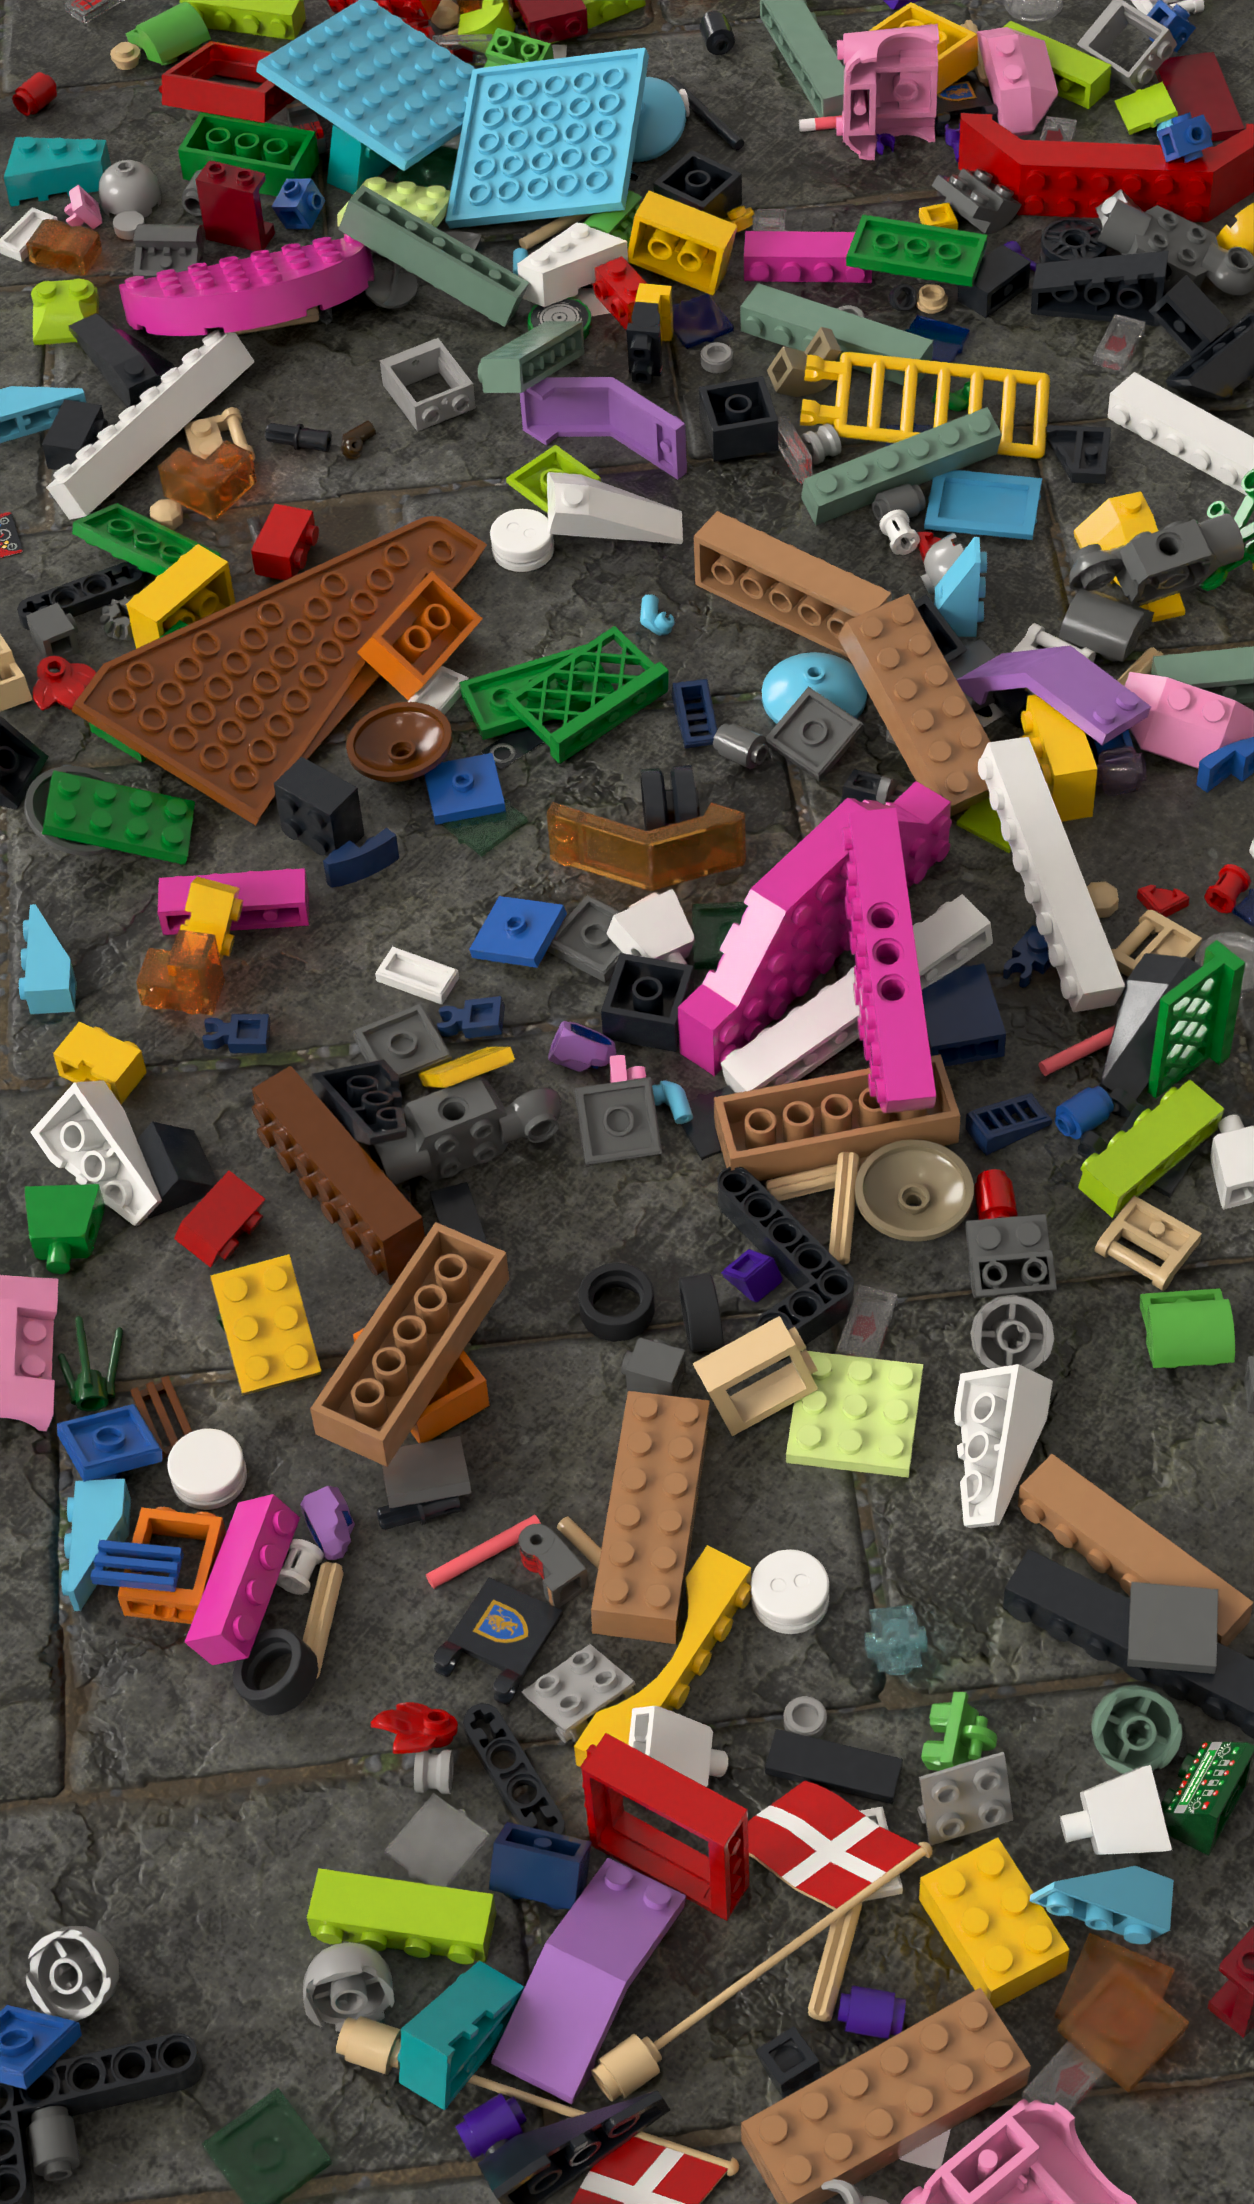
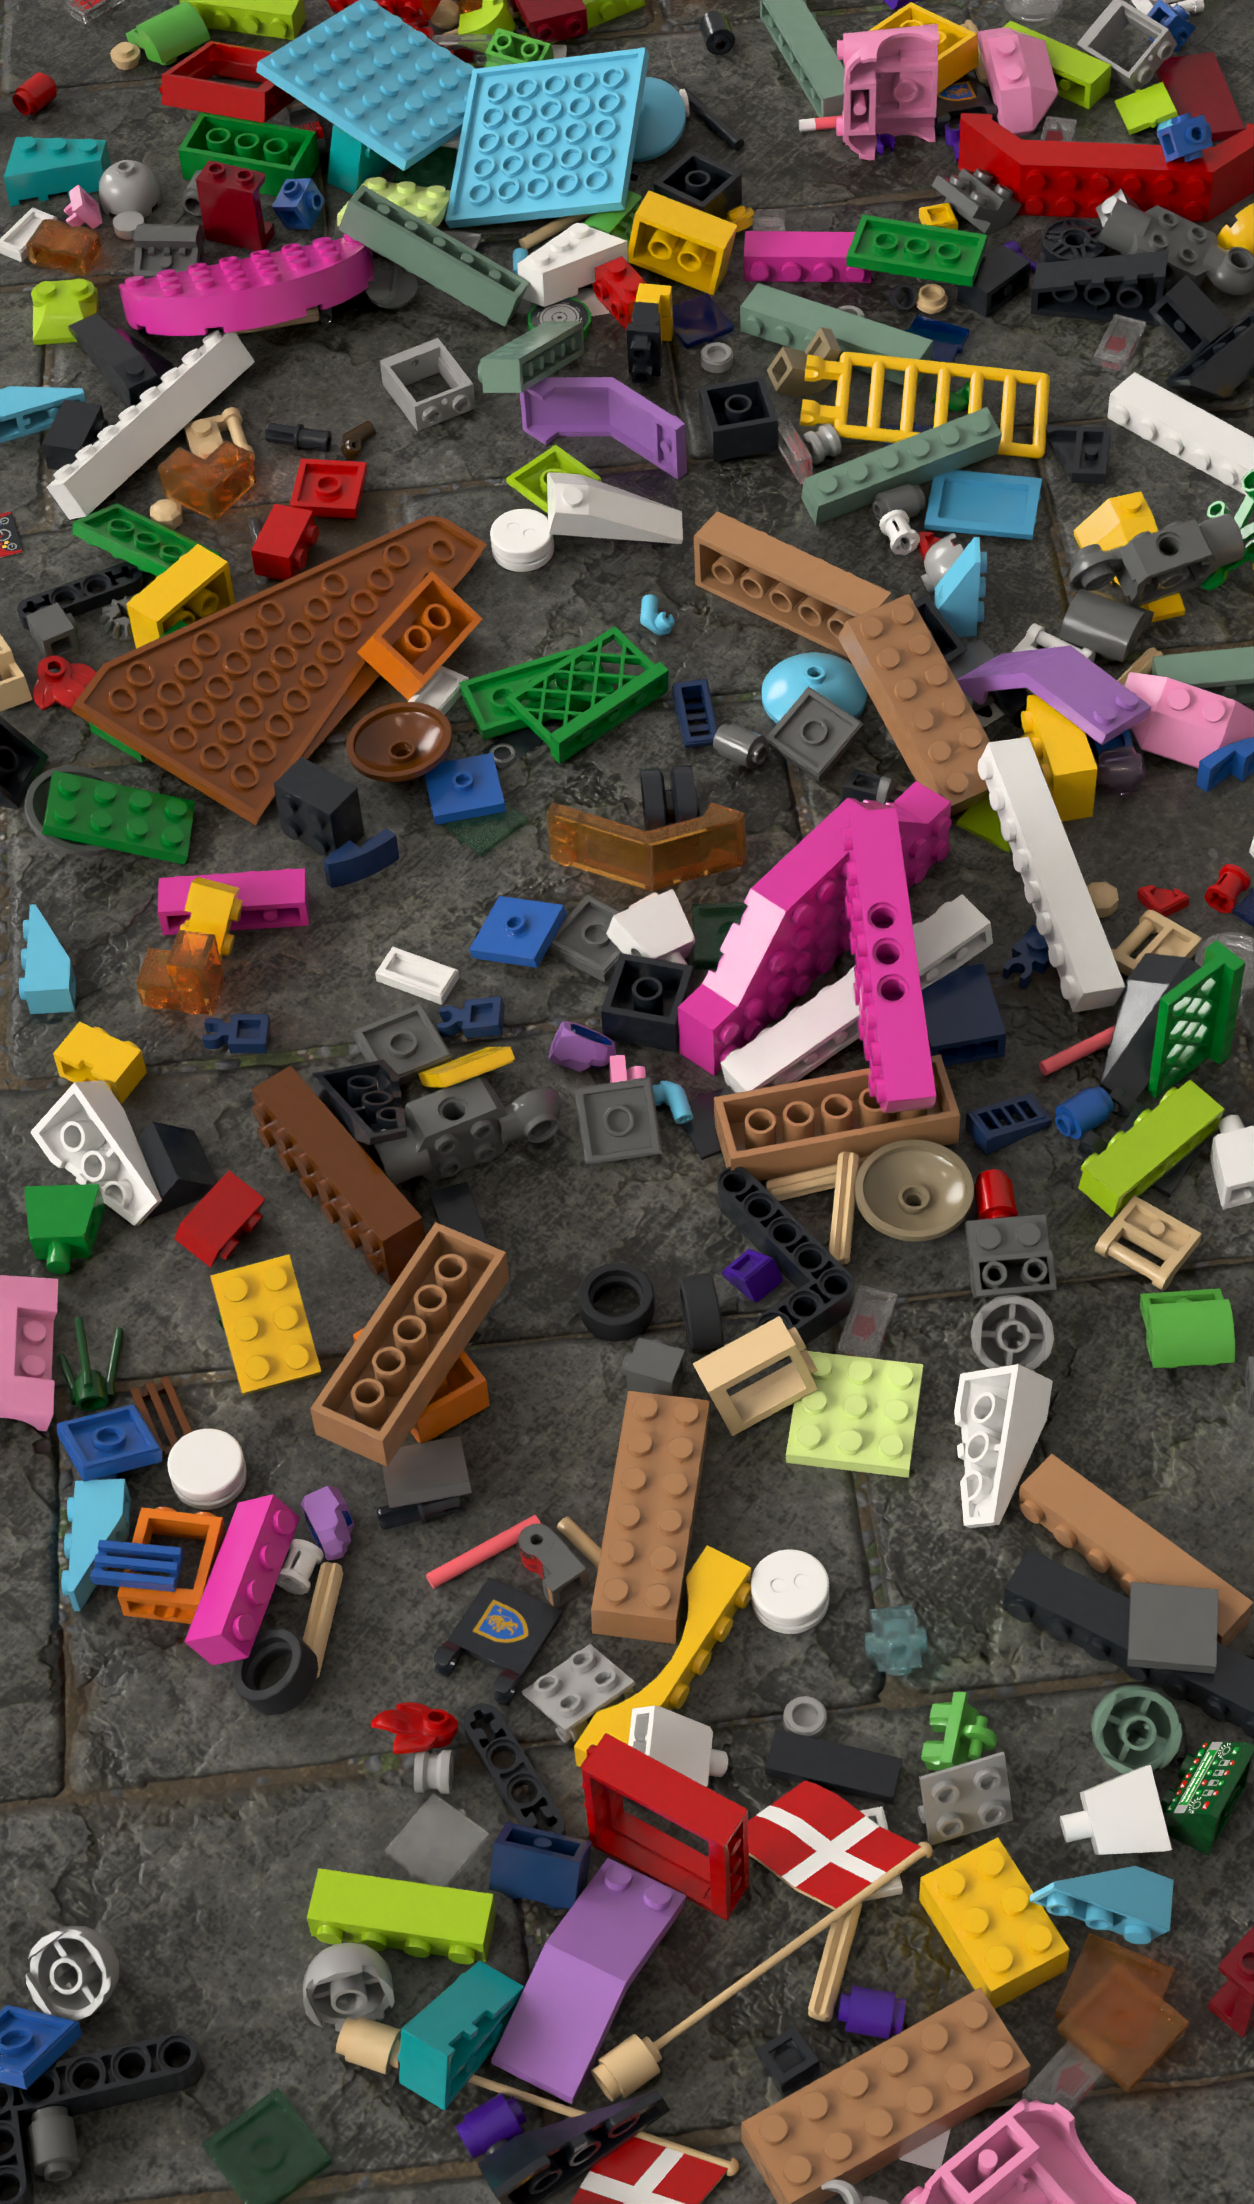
none -> red plate [289,458,368,519]

